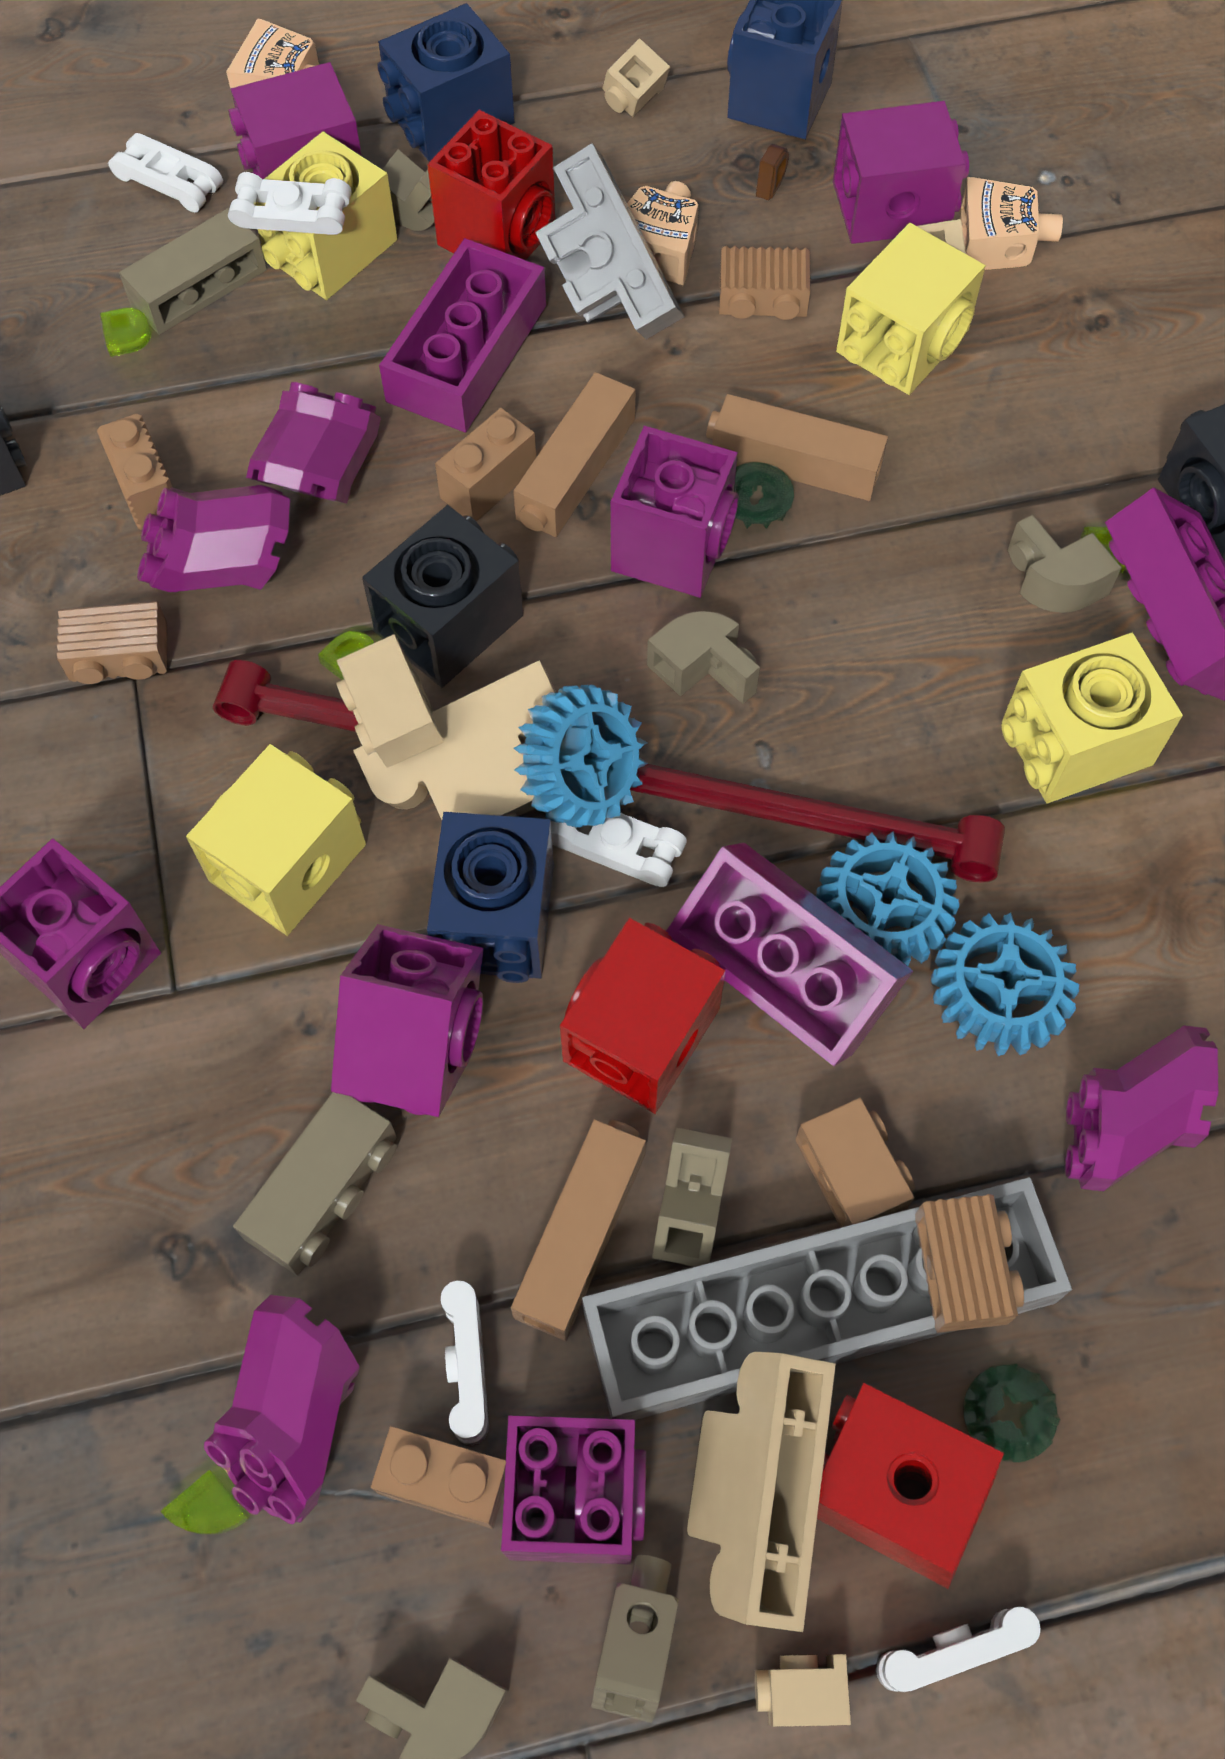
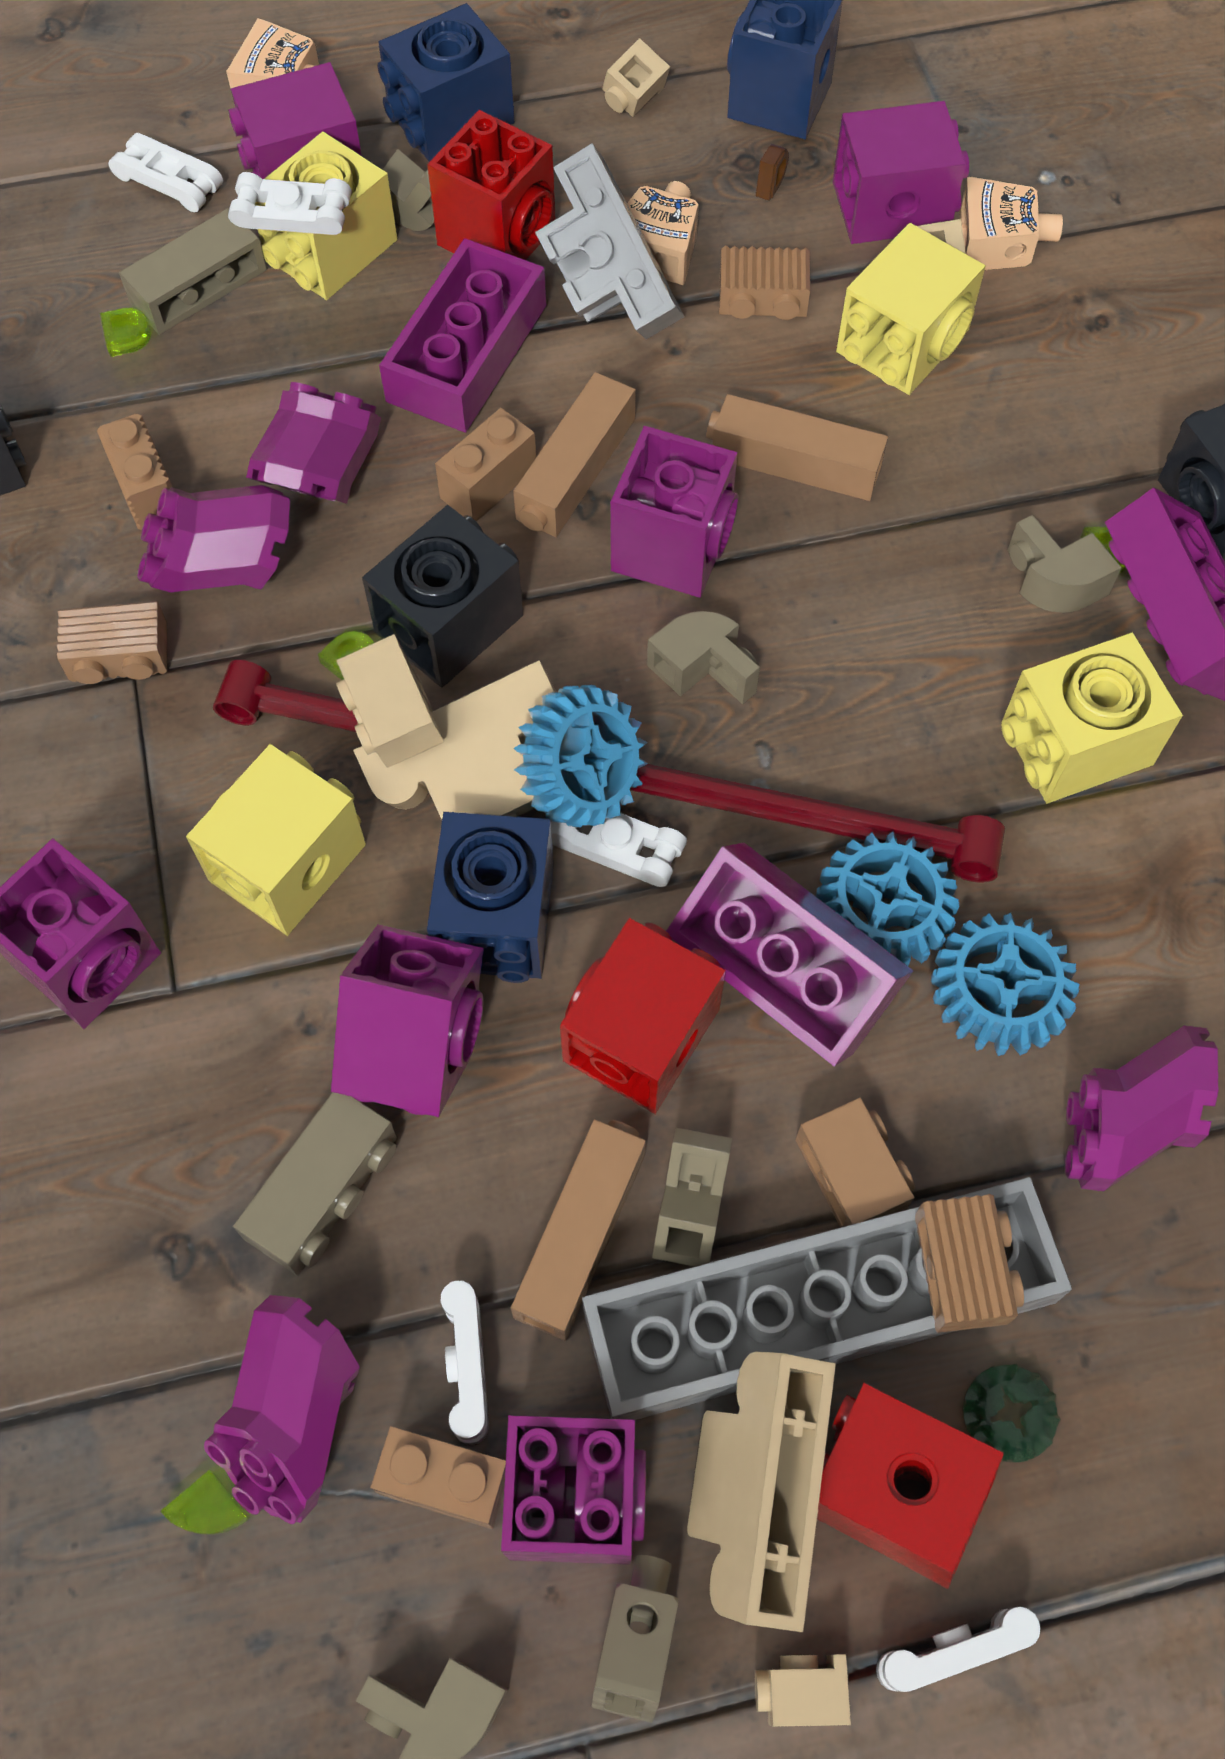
clear green gear [734,462,794,529] -> none

